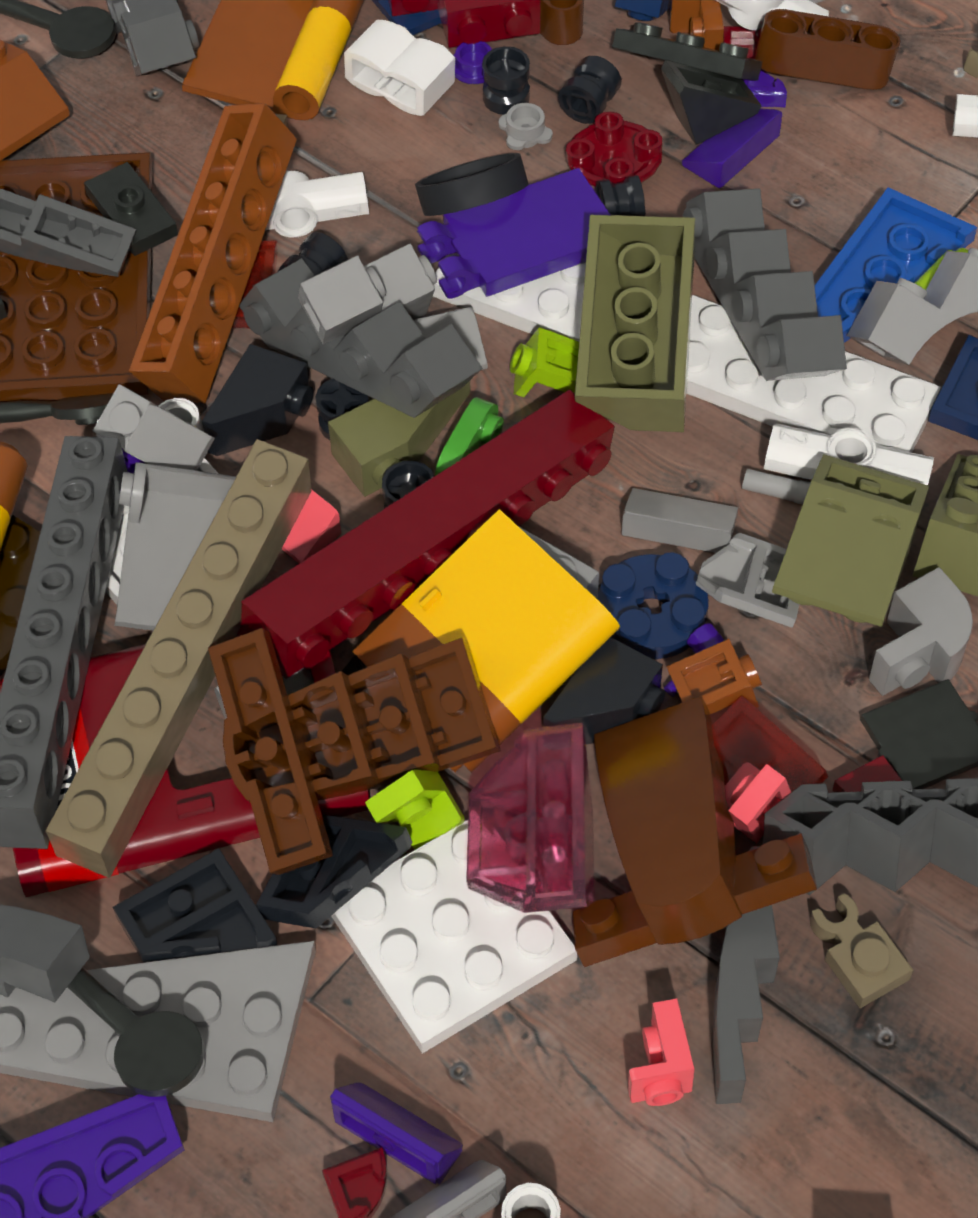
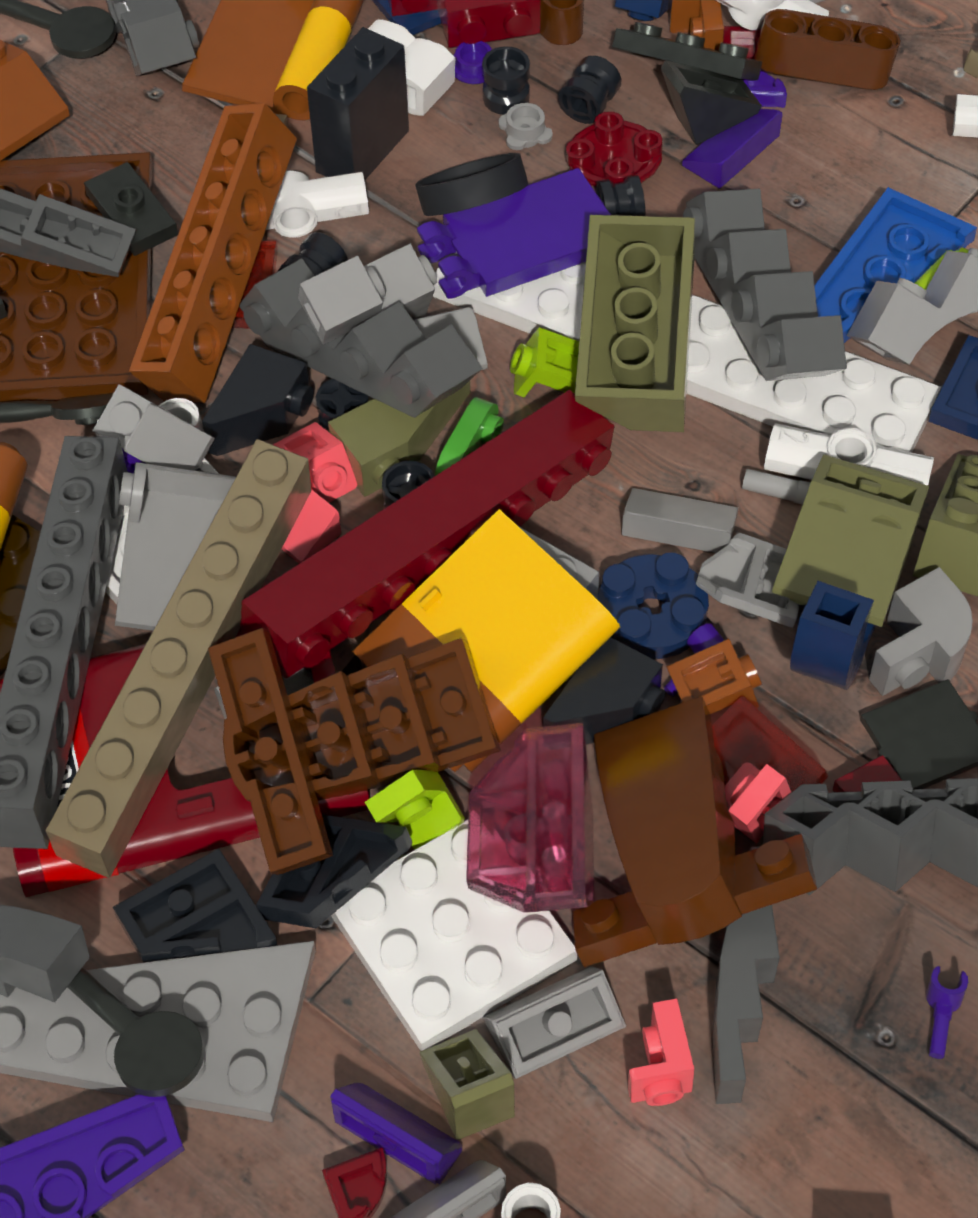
dark tan plate [810,893,913,1008] -> none
none -> coral bracket [272,422,358,503]
none -> black brick [307,27,409,181]
none -> olive slope [419,1029,515,1141]
none -> light grey slope [483,967,626,1079]
none -> dark blue arch [790,581,876,690]
none -> dark purple hand [926,966,969,1059]

